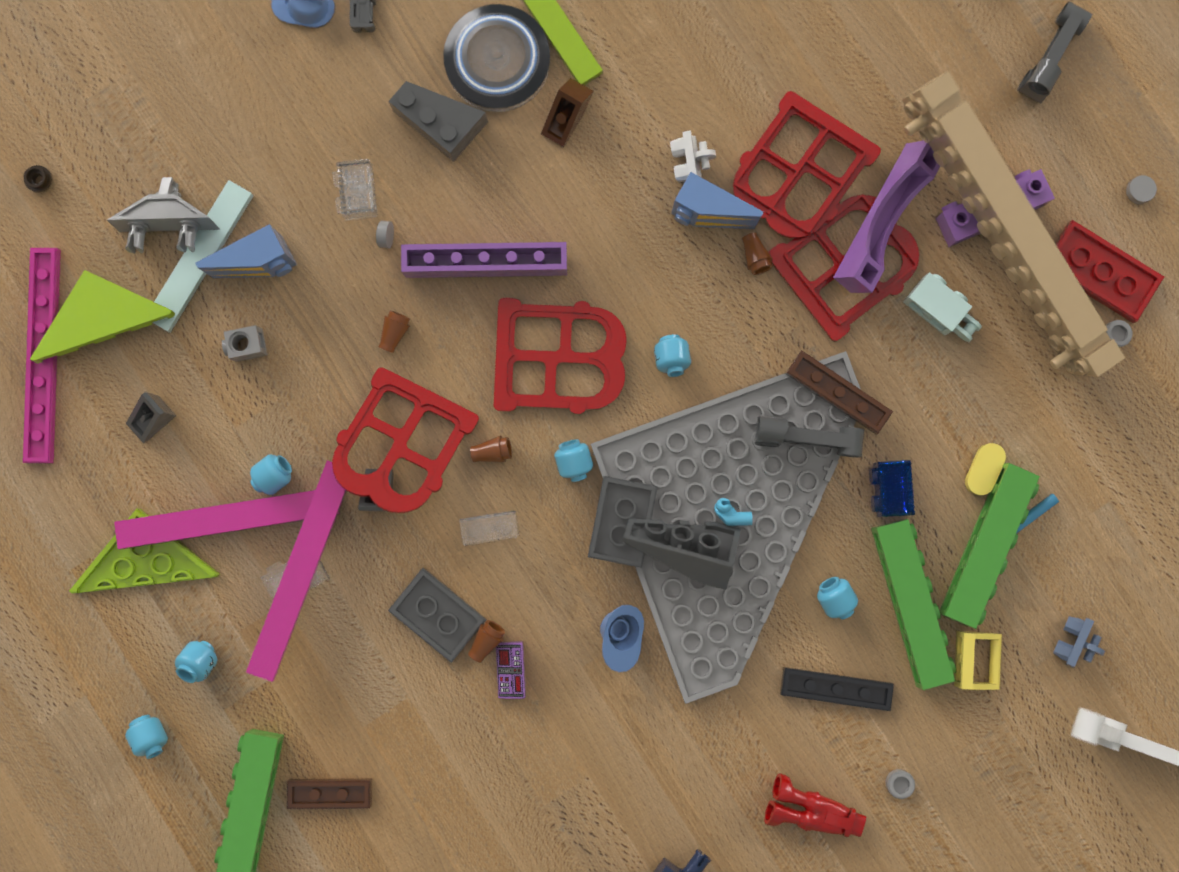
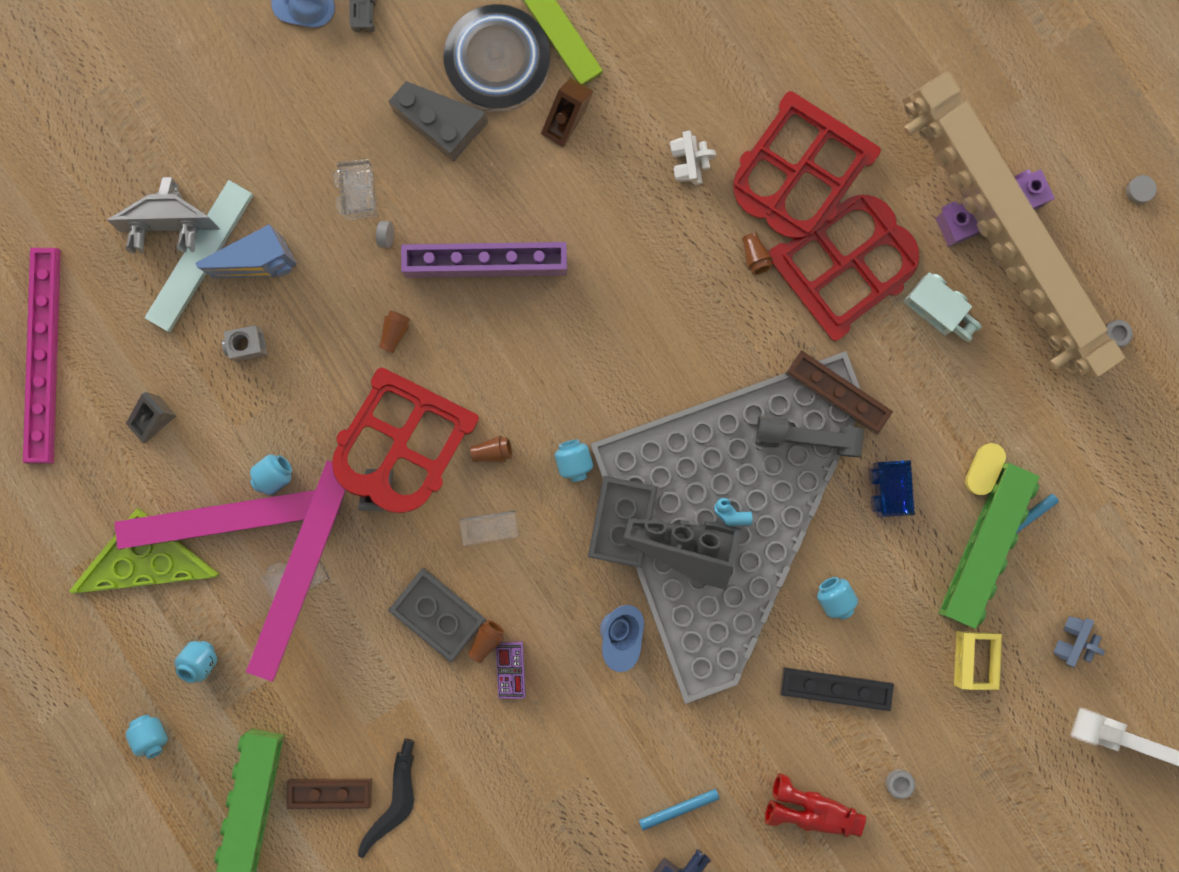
dark brown plate [24,165,52,193] -> none
lime tile [30,270,175,364] -> none
red window [493,298,627,414] -> none
medium azure head [654,334,691,377] -> none
medium blue slope [671,172,763,229] -> none
medium lavender arch [833,141,940,293] -> none
bright green brick [871,519,956,690] -> none
dark grey piece [1017,1,1093,104] -> none
red tile [1056,220,1164,323] -> none
none -> black piece [358,739,415,858]
none -> dark azure bar [639,789,720,831]

